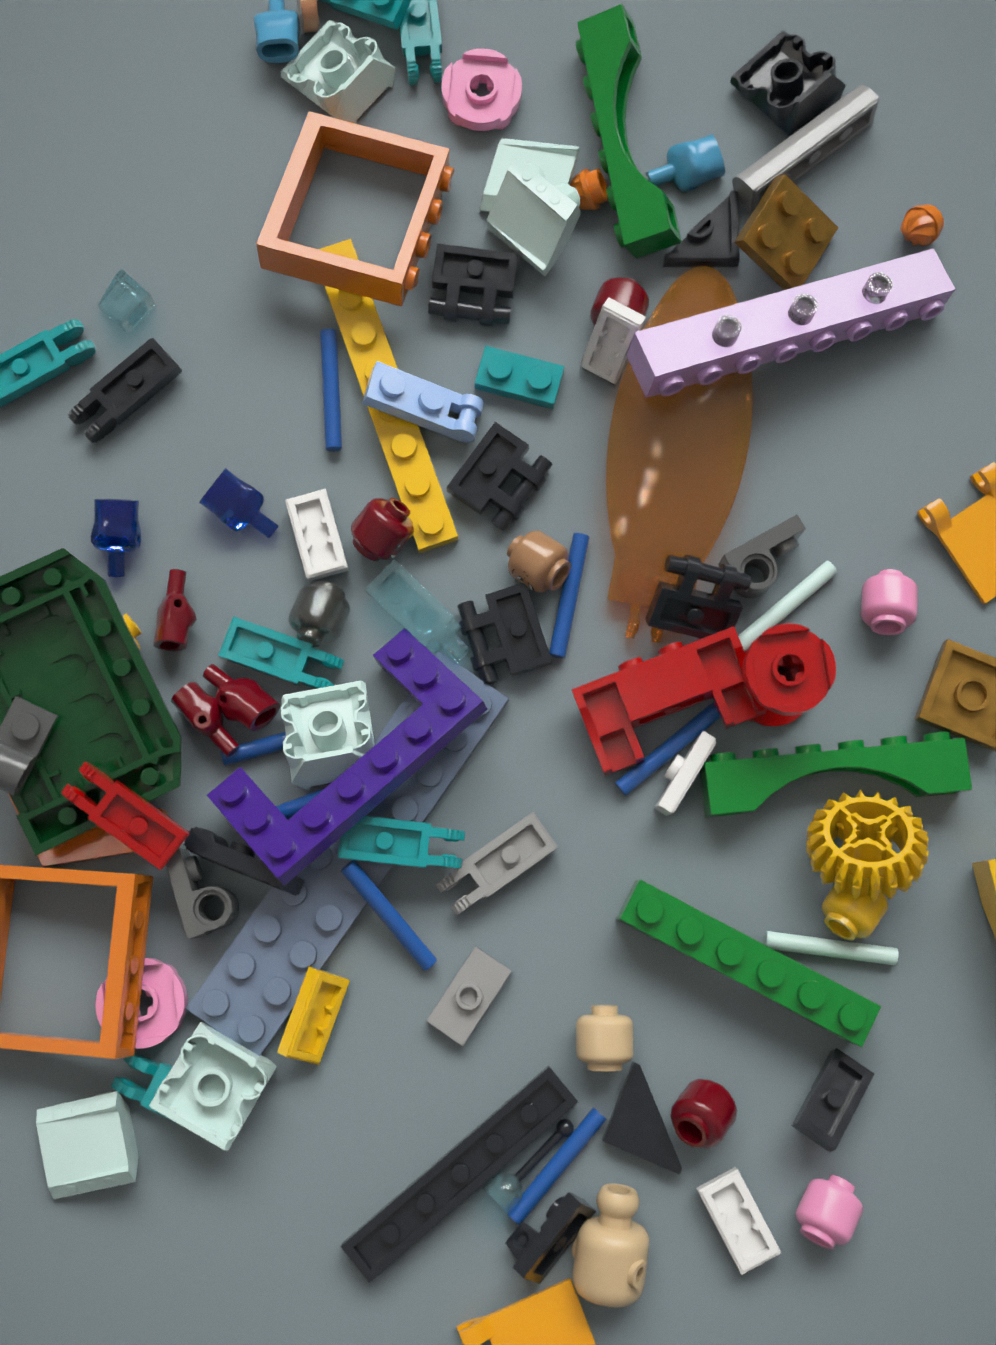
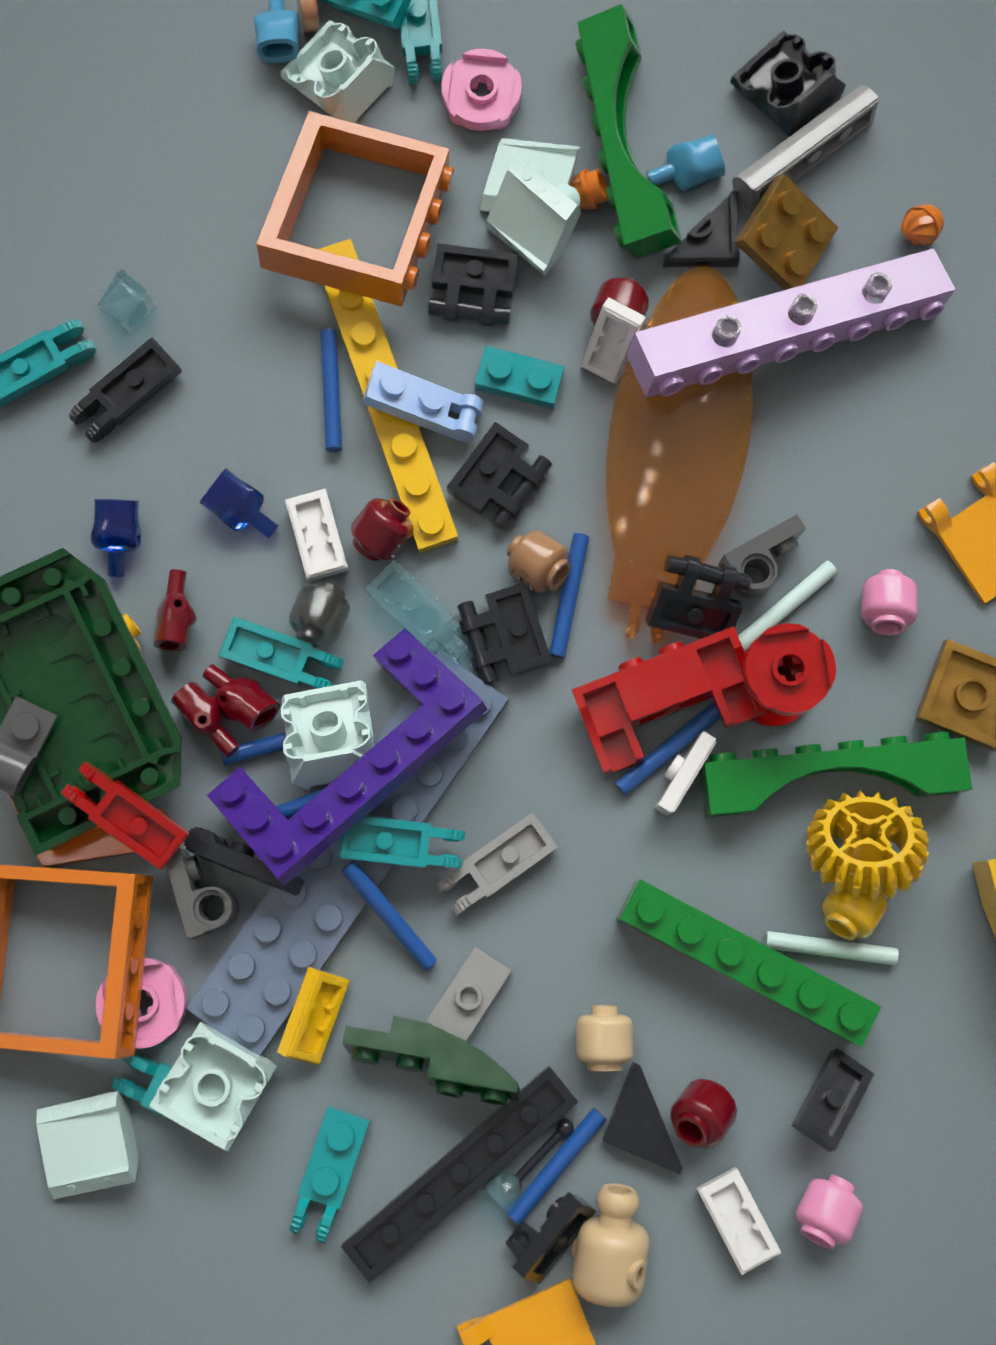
none -> teal hinge [289,1105,371,1244]
none -> dark green slope [342,1016,520,1106]

